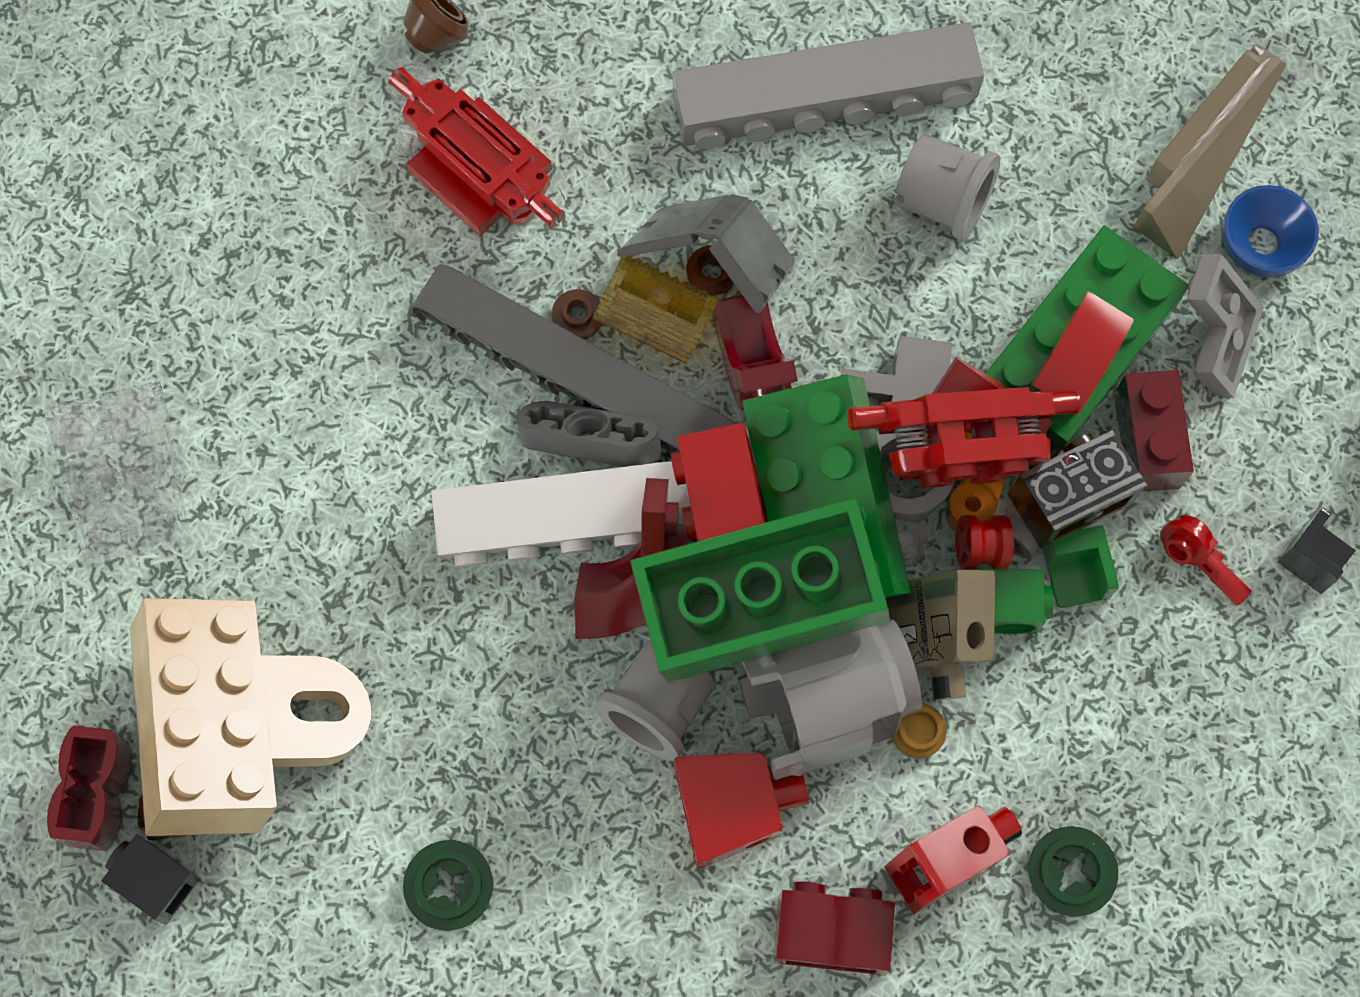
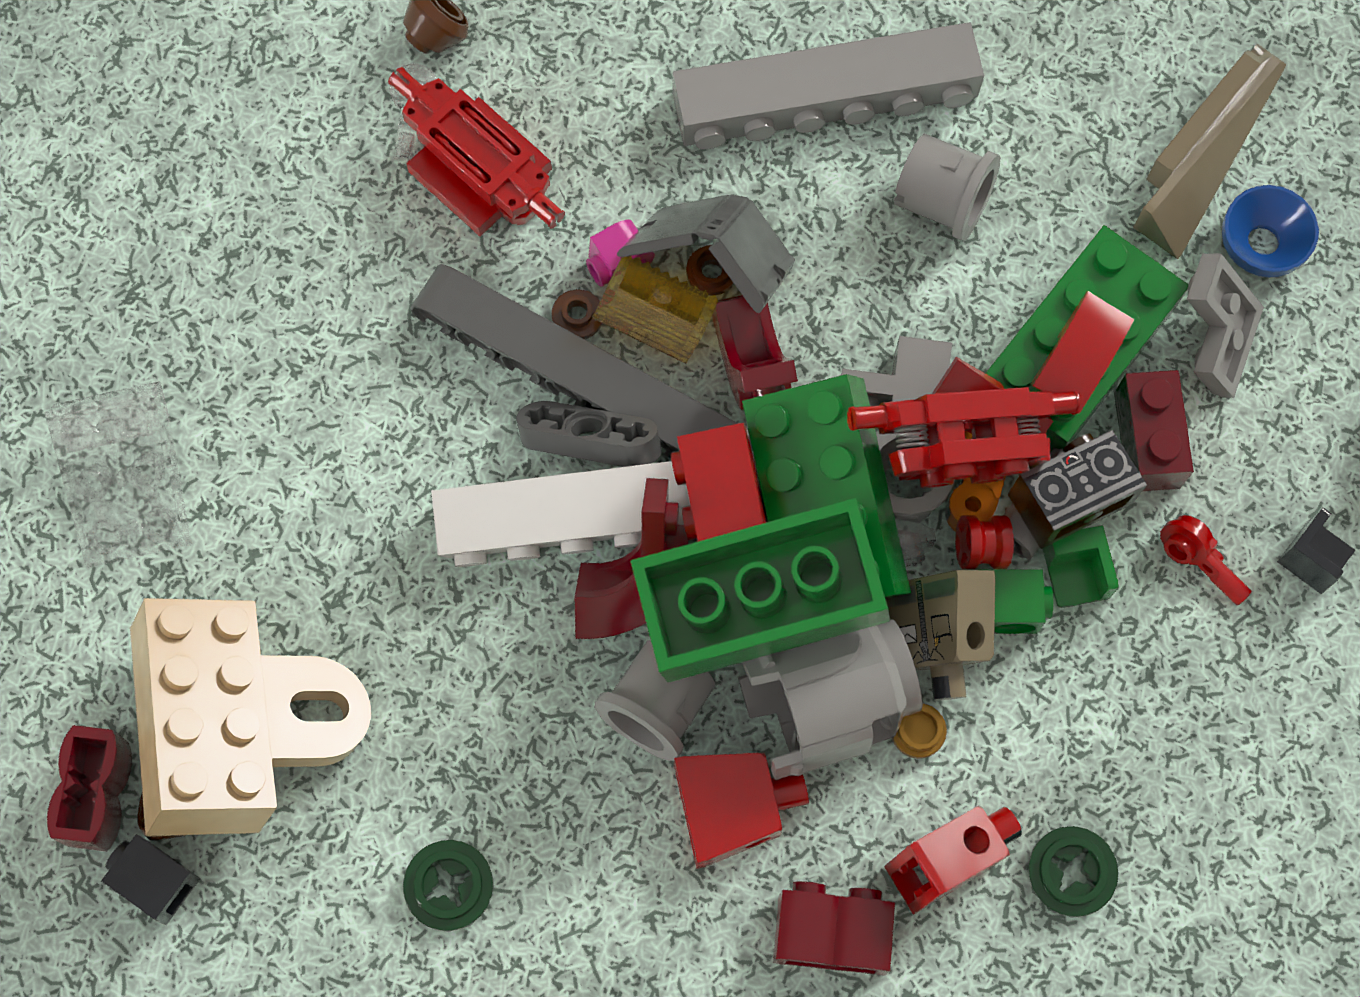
none -> dark pink plate [586,219,655,288]

